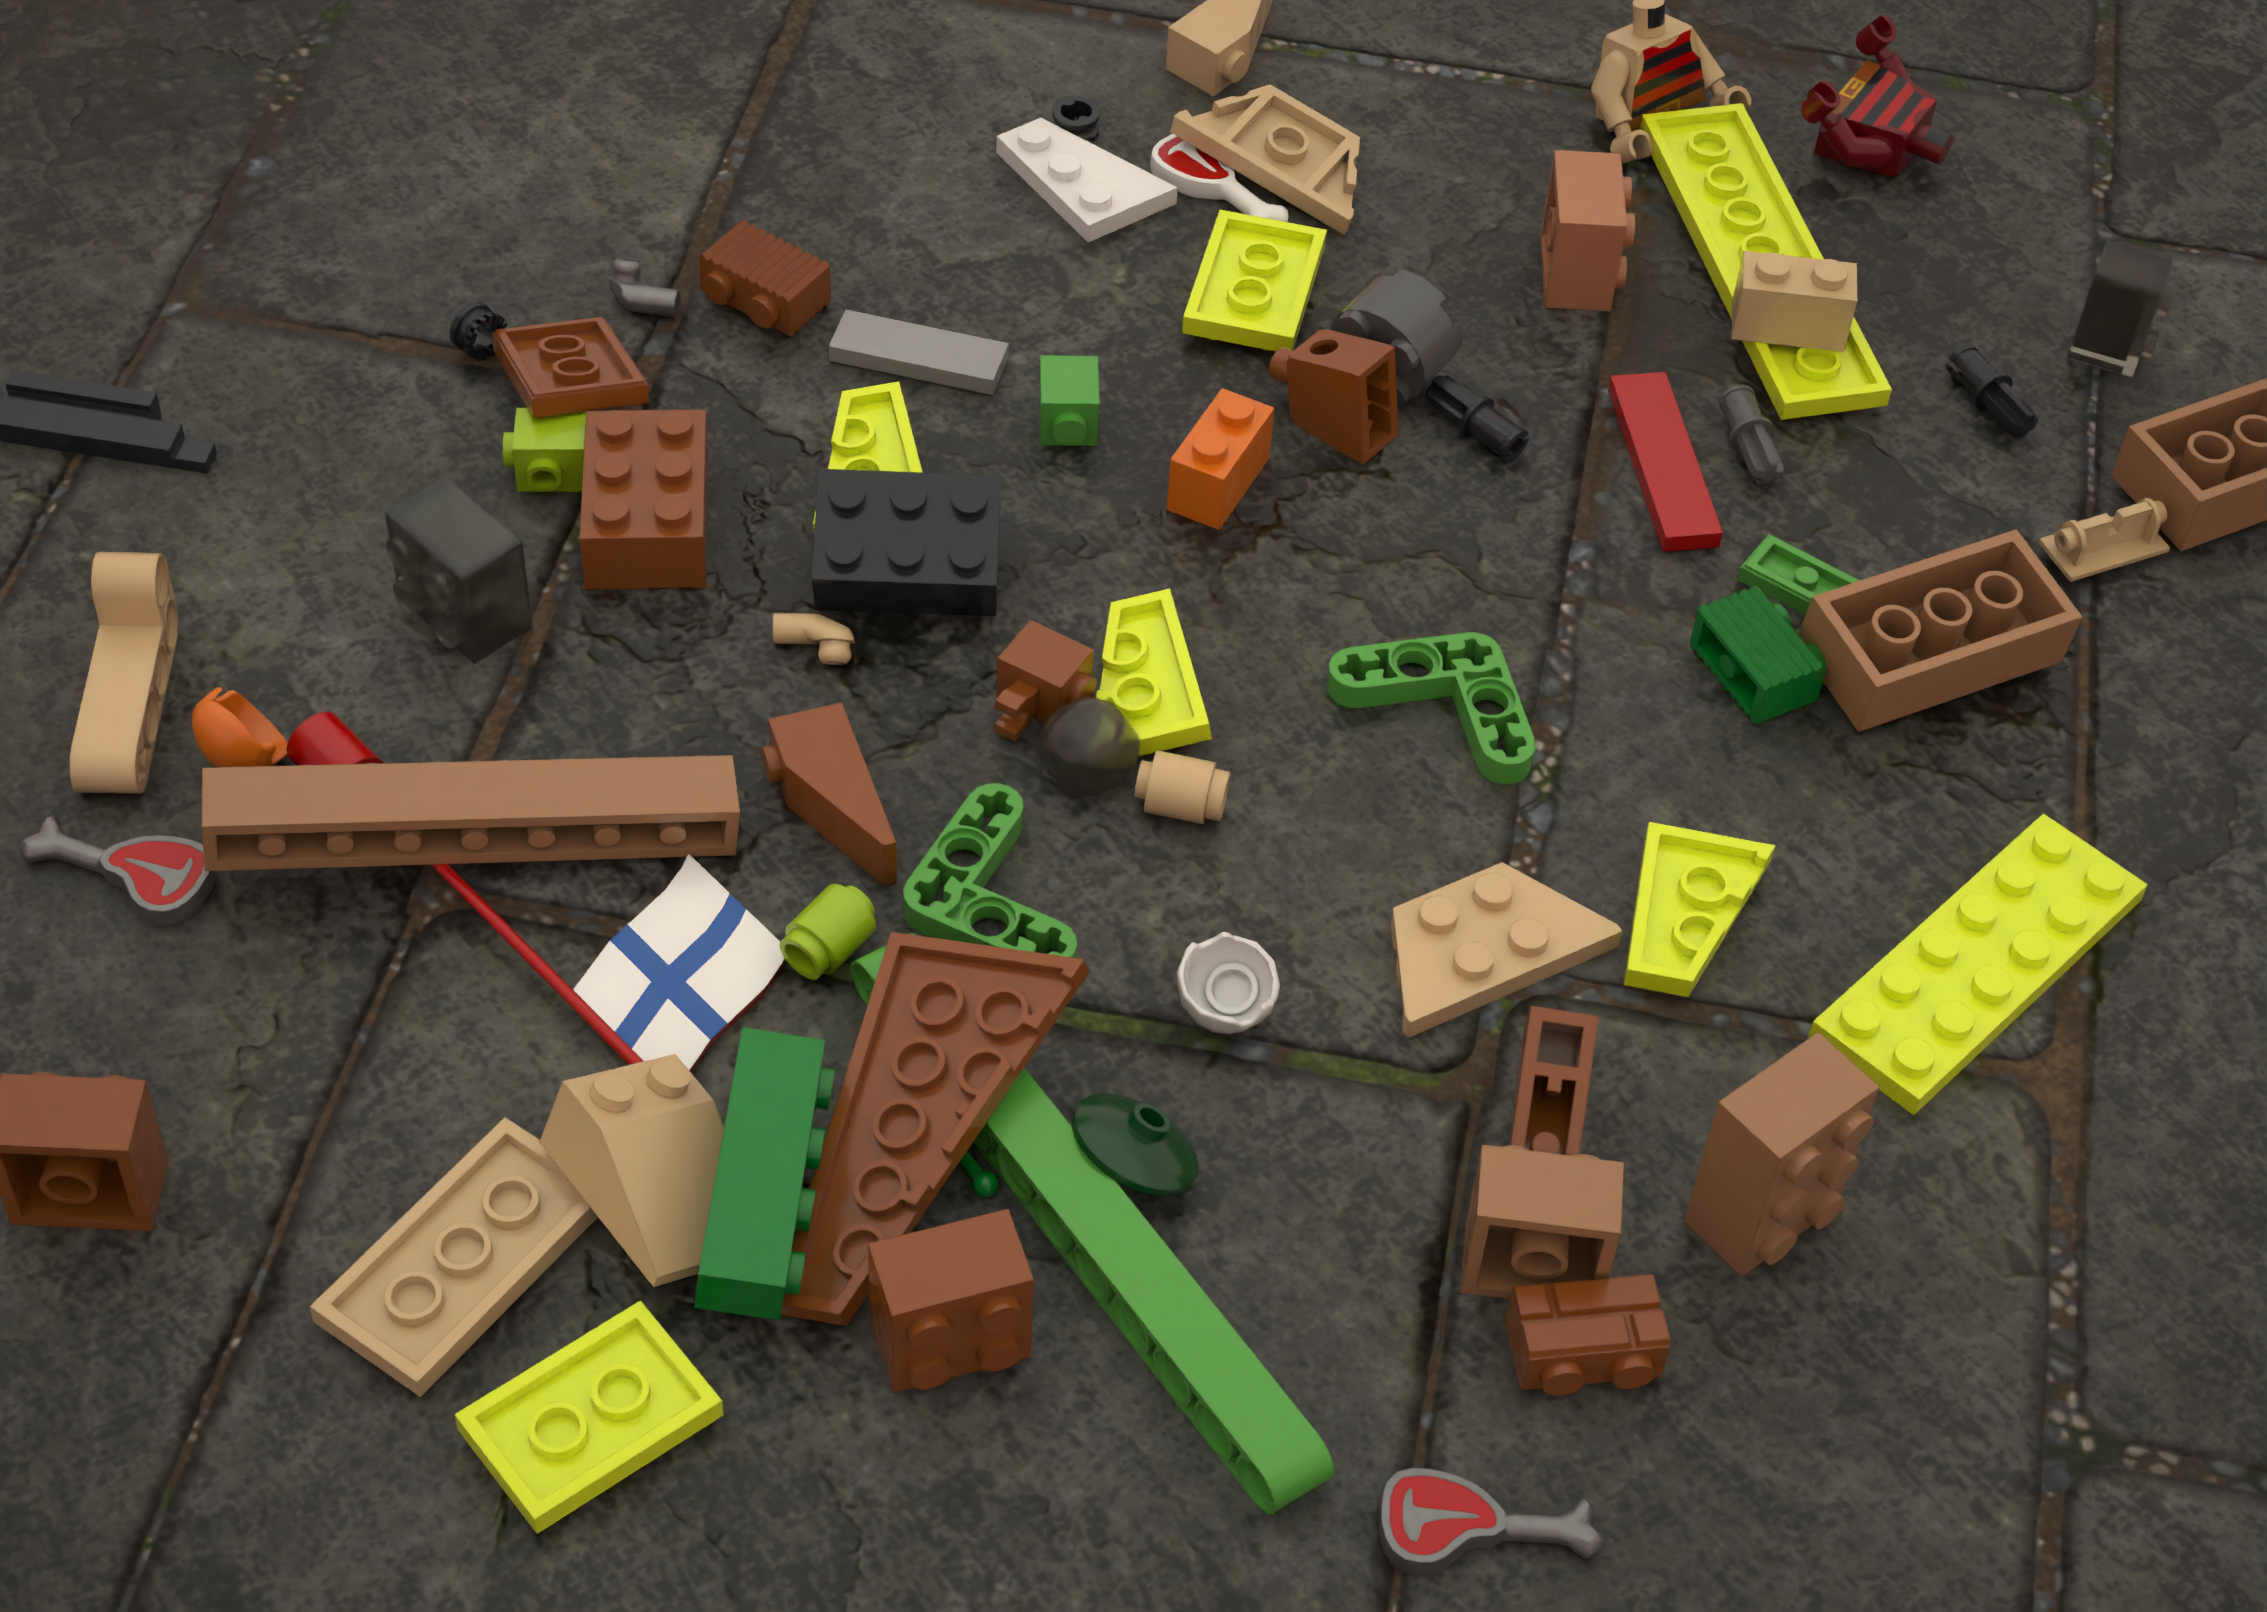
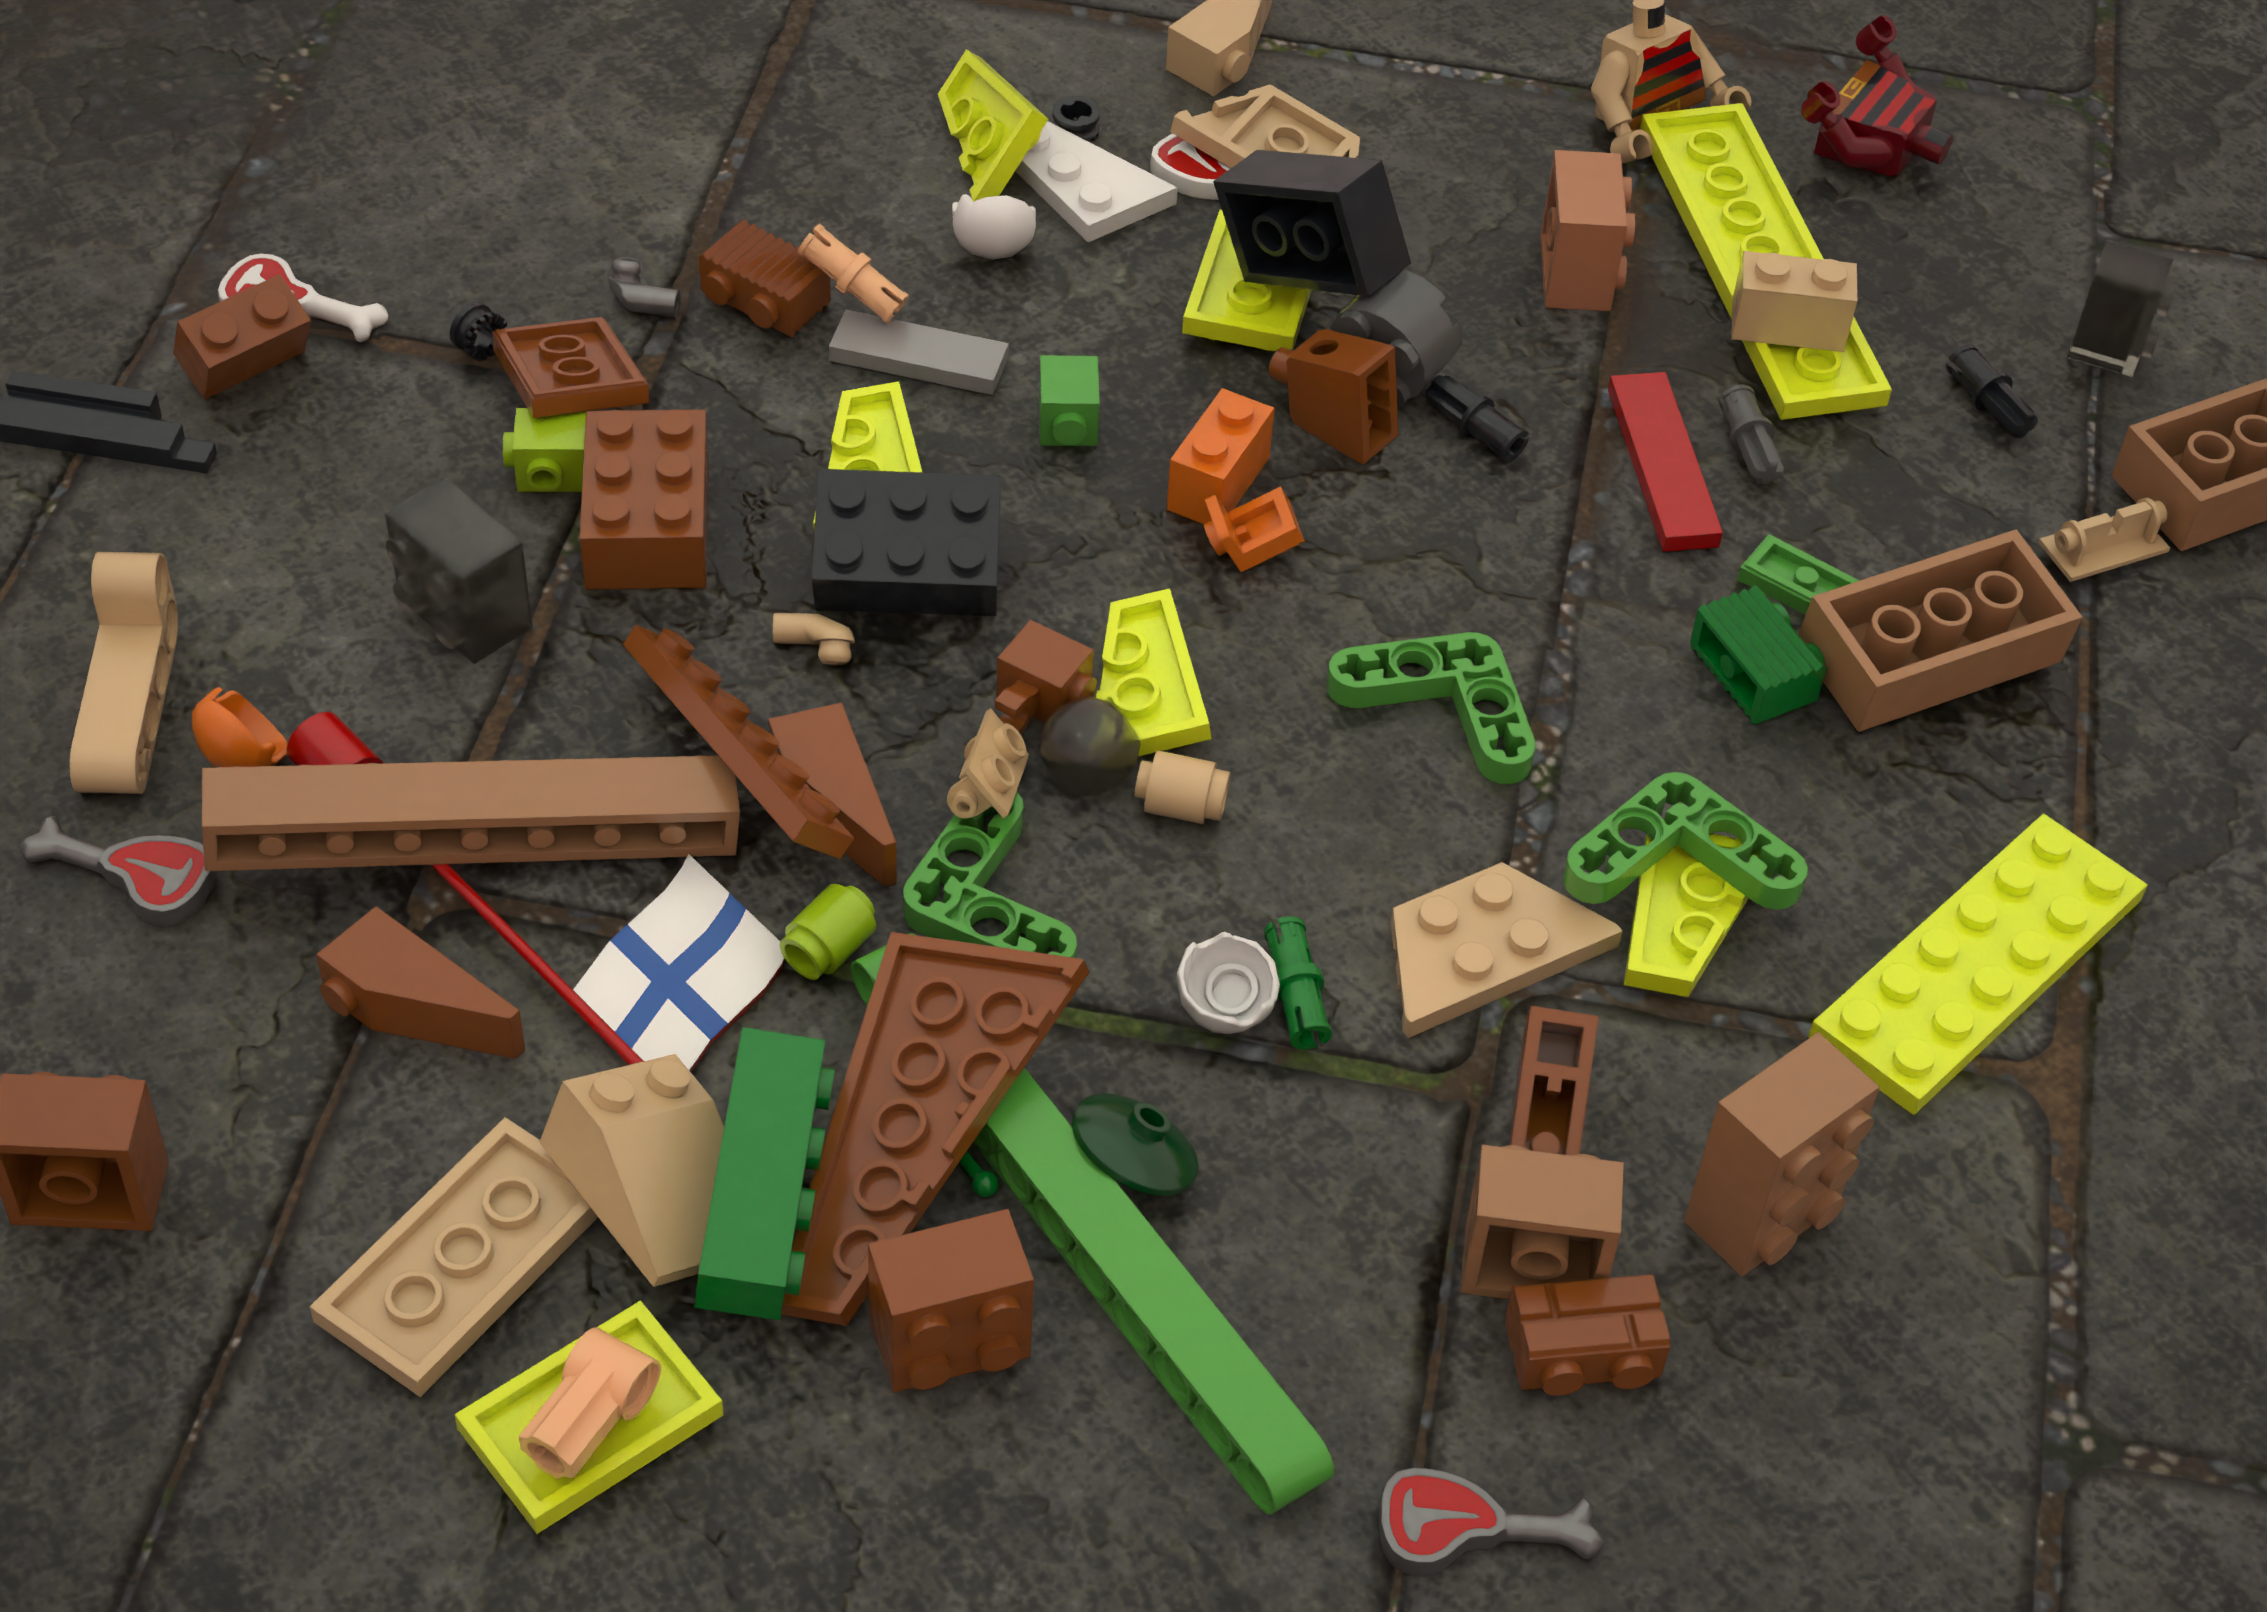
none -> dark orange brick [173,274,311,400]
none -> white piece [218,253,388,342]
none -> dark orange slope [316,906,526,1059]
none -> light nougat piece [518,1327,661,1479]
none -> dark orange plate [623,625,854,859]
none -> light nougat pin [797,224,909,324]
none -> neon yellow wing [938,49,1049,202]
none -> tan hinge [947,708,1029,818]
none -> white hair [952,194,1036,259]
none -> orange bracket [1204,486,1305,572]
none -> black brick [1213,150,1411,296]
none -> green pin [1264,916,1332,1050]
none -> bright green beam [1563,772,1808,910]

